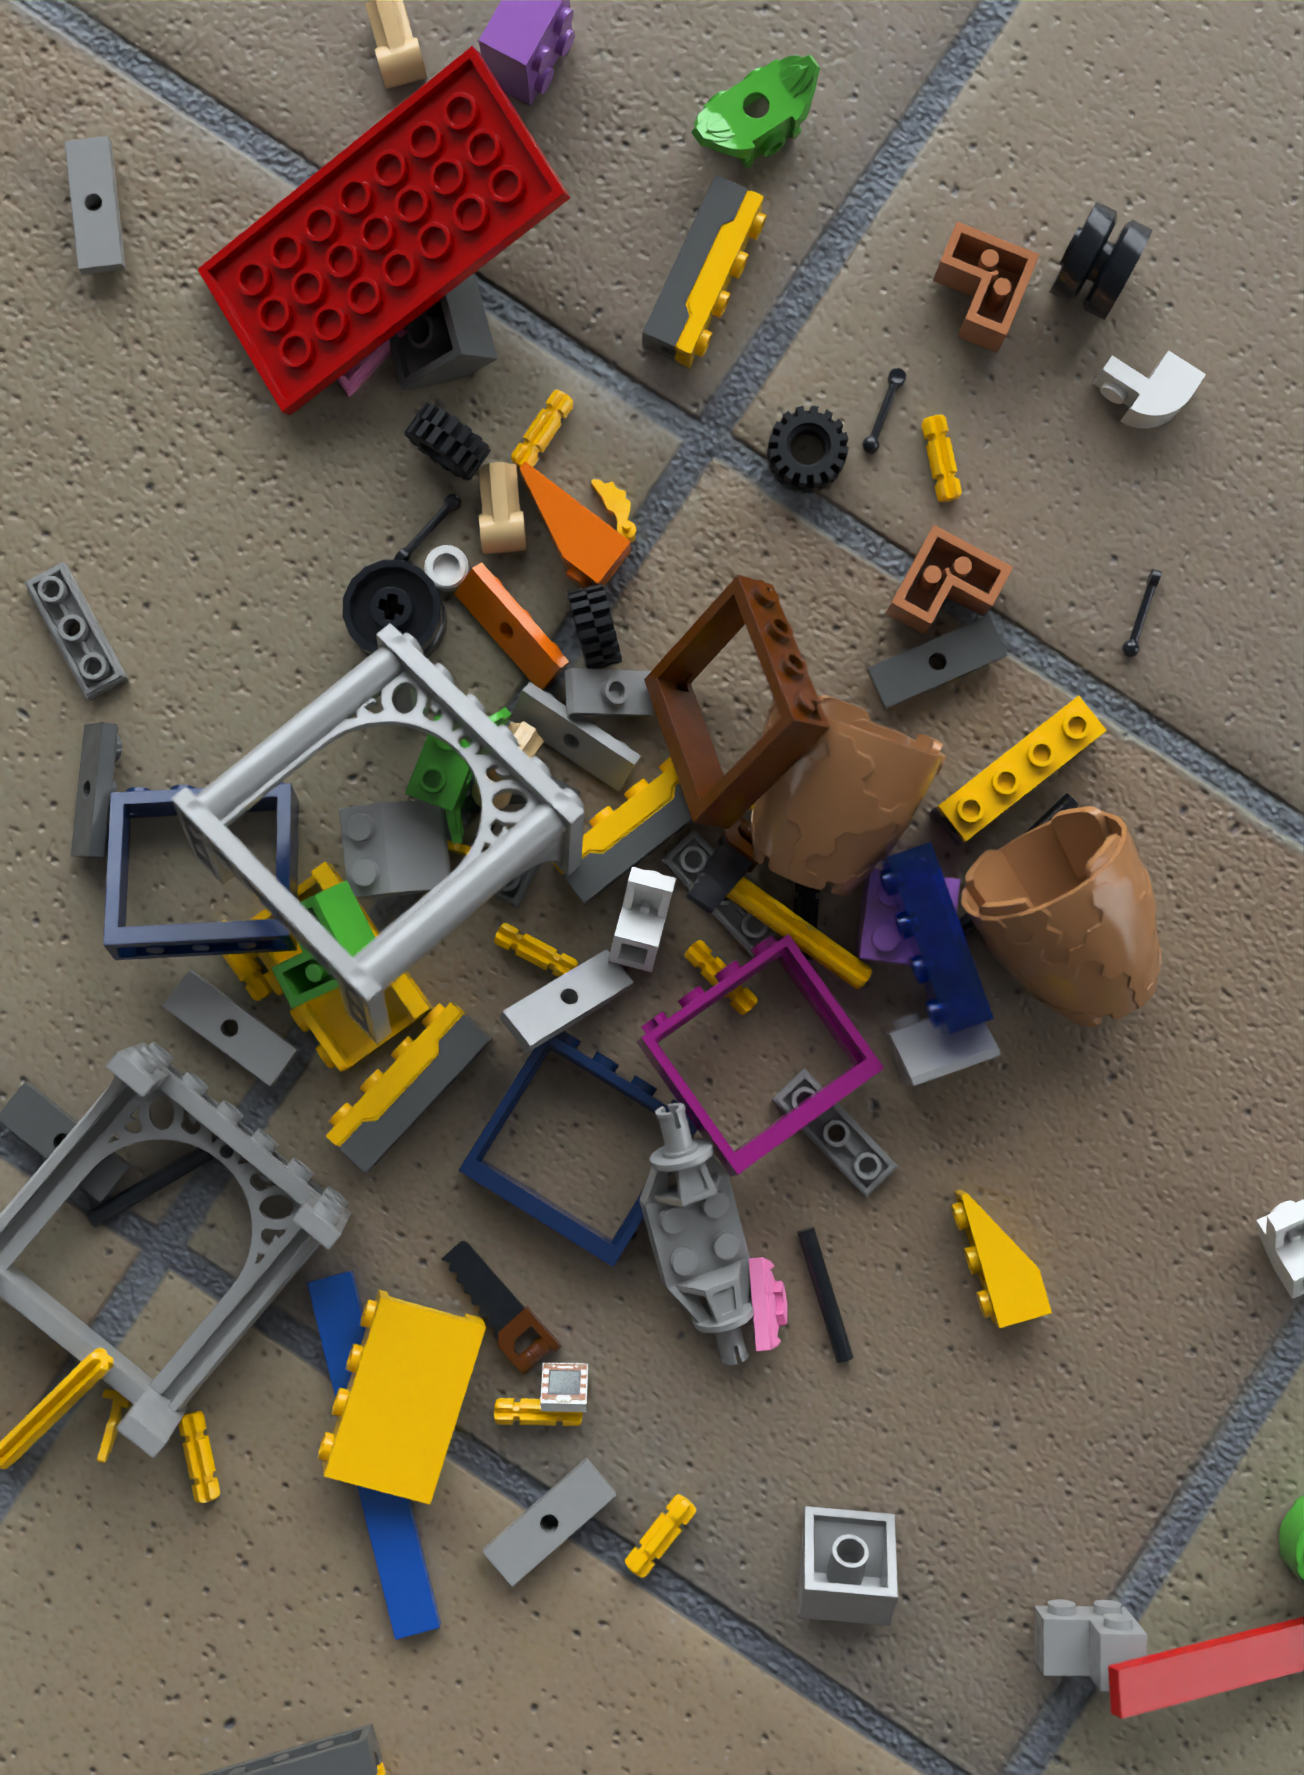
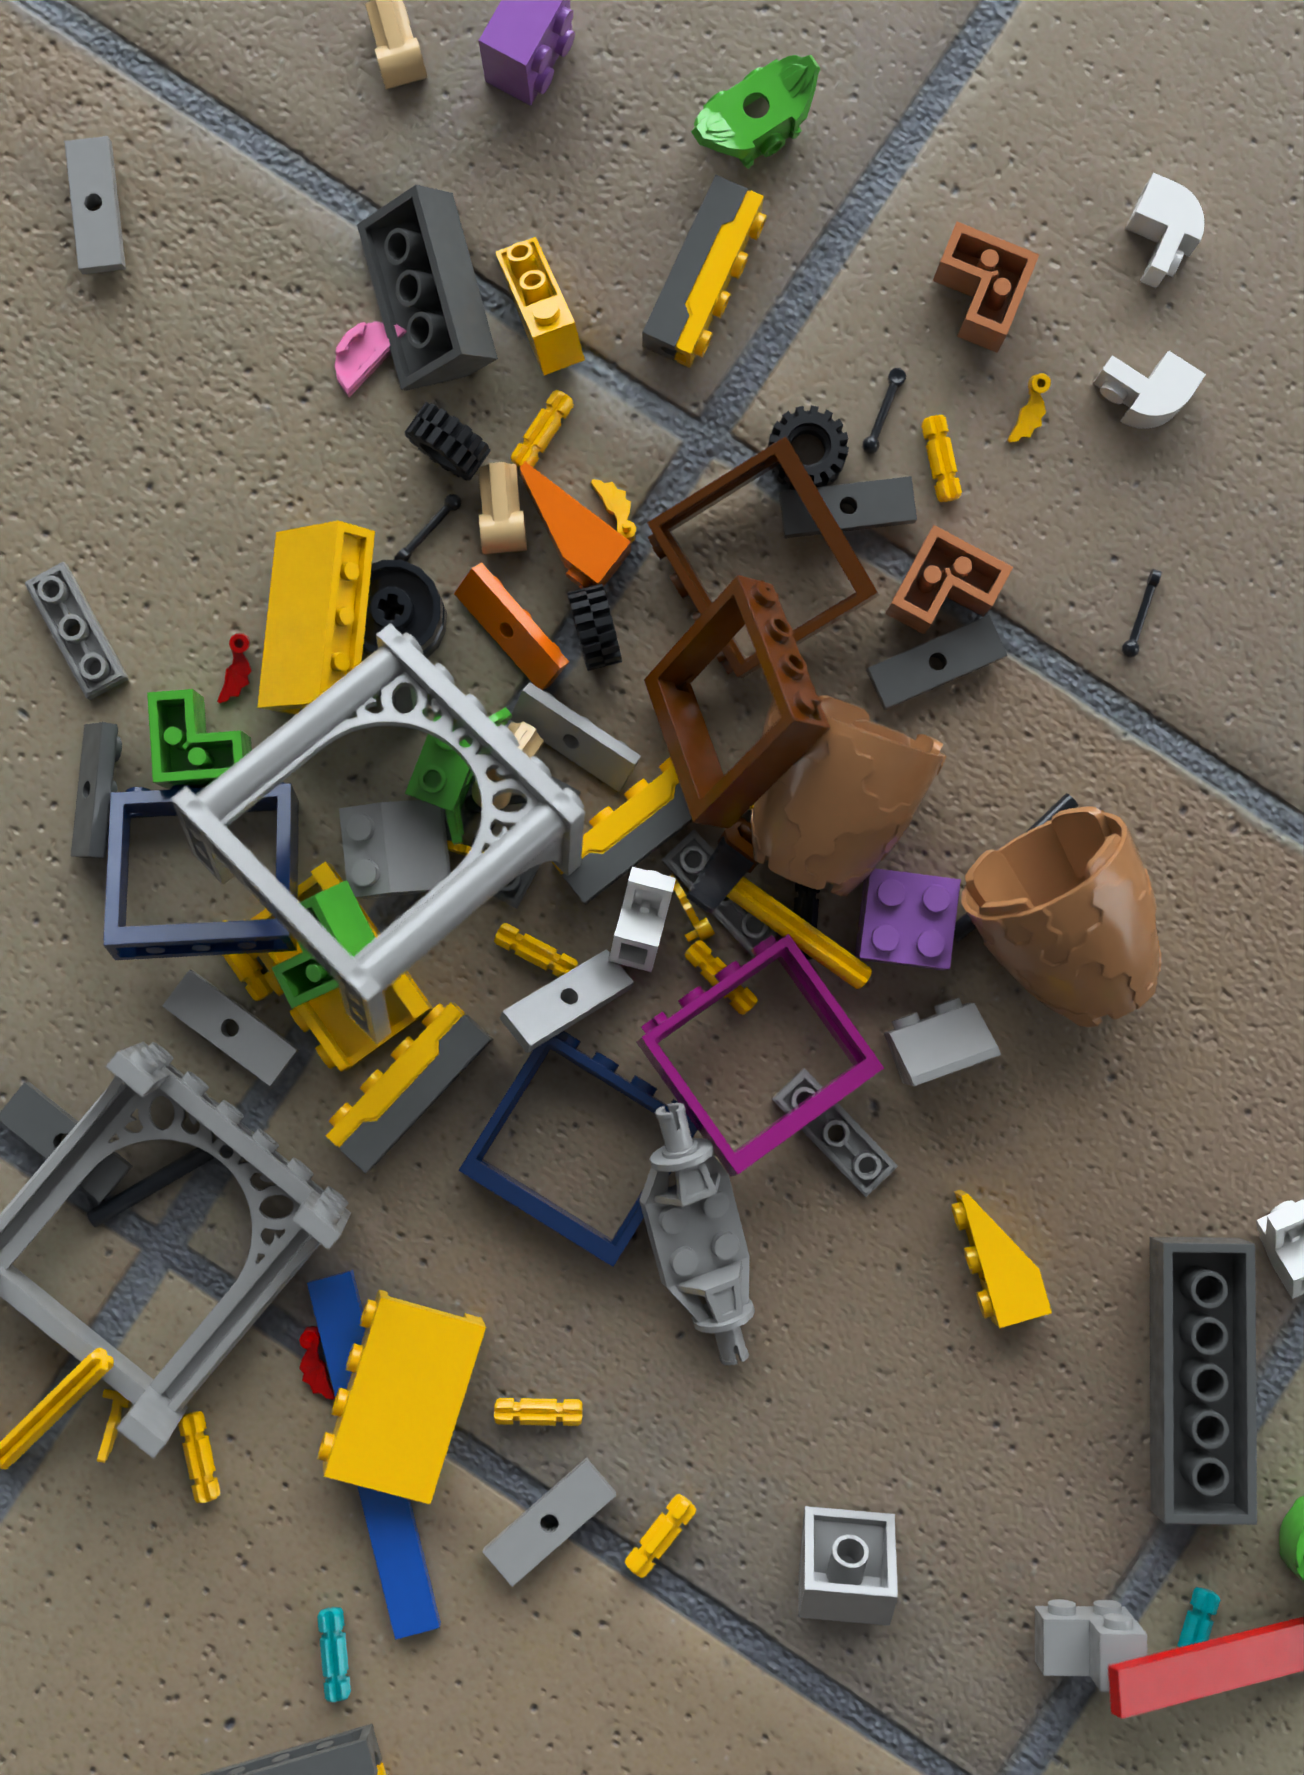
red plate [197,46,571,415] -> none
white tile [424,545,470,592] -> none
black piece [442,1241,562,1374] -> none
tile [540,1363,588,1412] -> none
light grey plate [565,668,653,717] -> none
bright pink tile [748,1257,788,1351] -> none
black bar [797,1227,854,1363] -> none
clear blue brick [878,842,994,1034] -> none
yellow piece [931,695,1107,845] -> none
black wheel [1049,202,1153,320] -> none
none -> bright green brick [147,689,252,788]
none -> red piece [217,633,252,704]
none -> yellow panel [257,520,375,715]
none -> red piece [299,1326,335,1401]
none -> teal axle [317,1607,351,1702]
none -> yellow slope [495,237,585,375]
none -> reddish brown window [647,436,880,678]
none -> yellow piece [669,874,715,943]
none -> dark grey tile [779,476,917,539]
none -> yellow piece [1007,373,1051,443]
none -> white brick [1126,173,1204,288]
none -> dark grey brick [1149,1237,1257,1525]
none -> teal axle [1177,1587,1220,1647]

